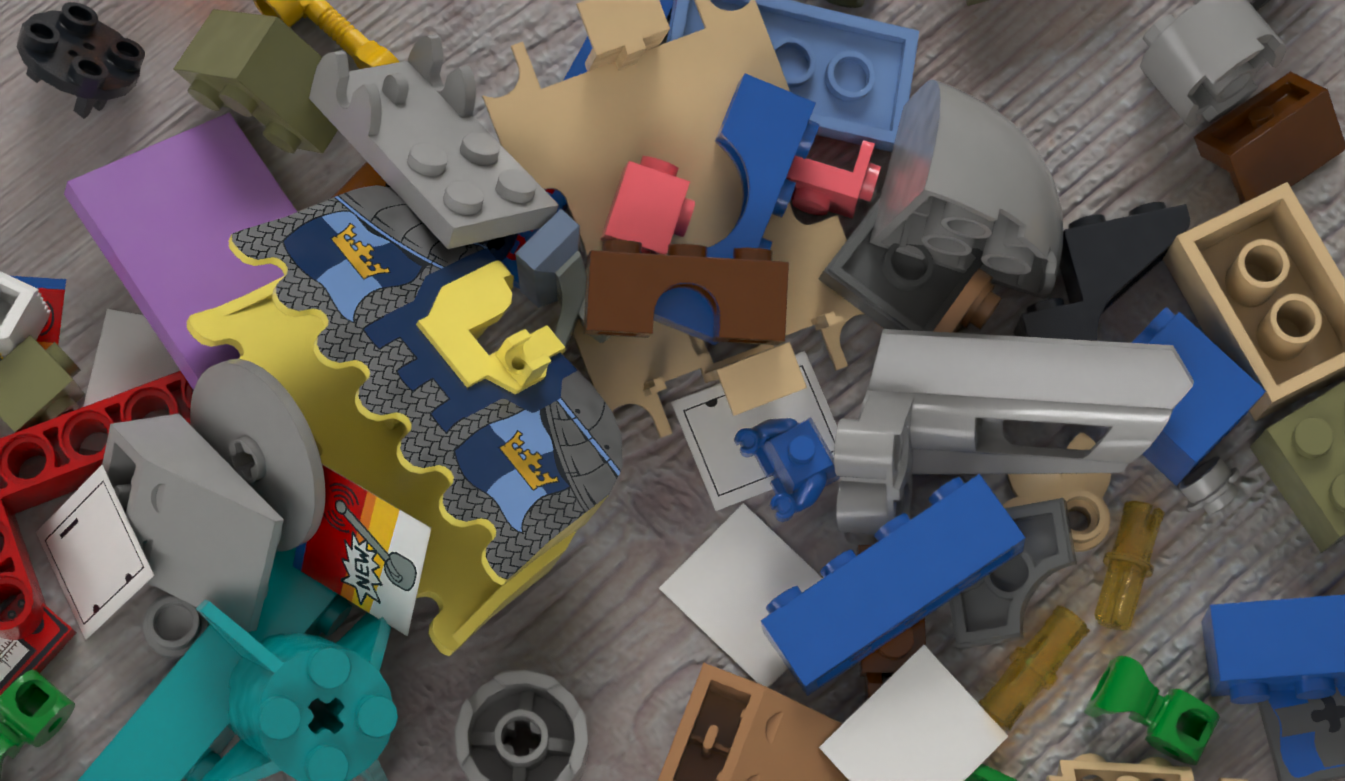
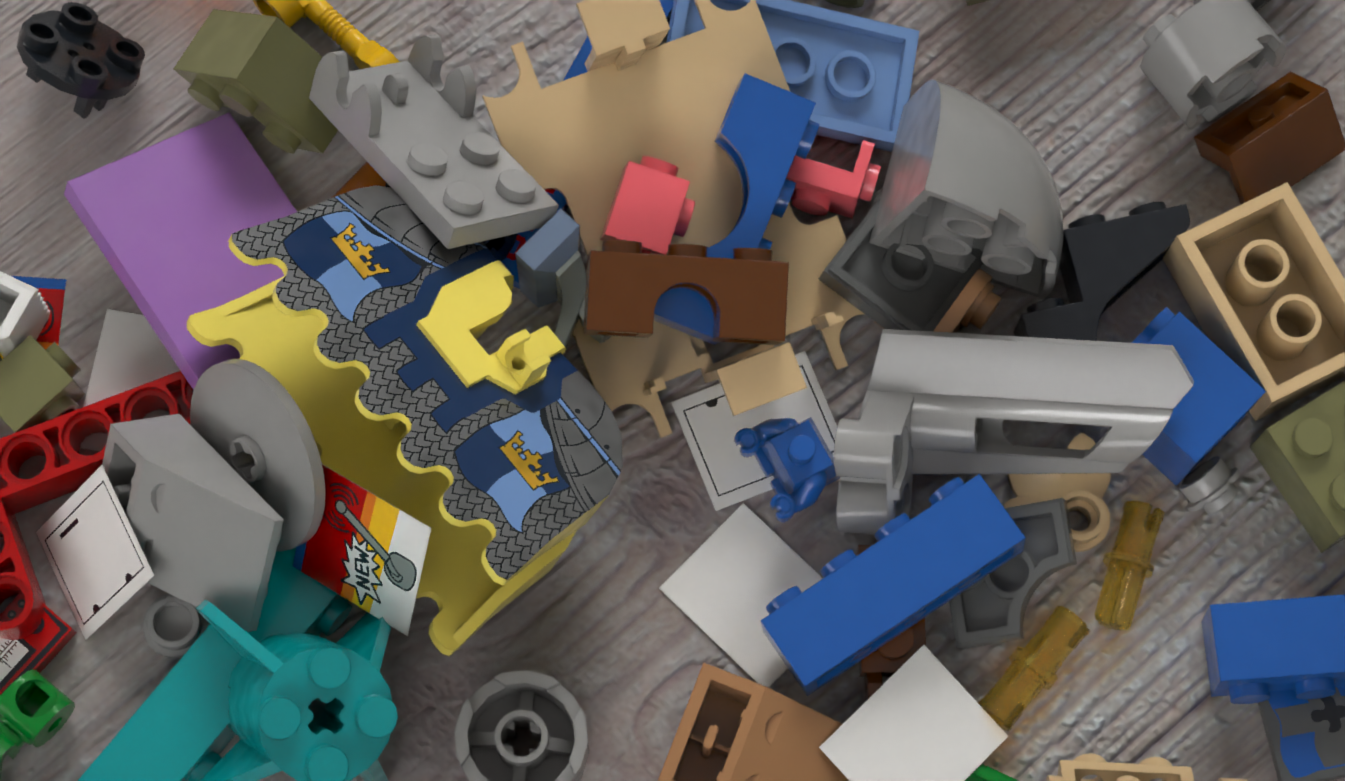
green leg [1084,655,1220,765] -> none

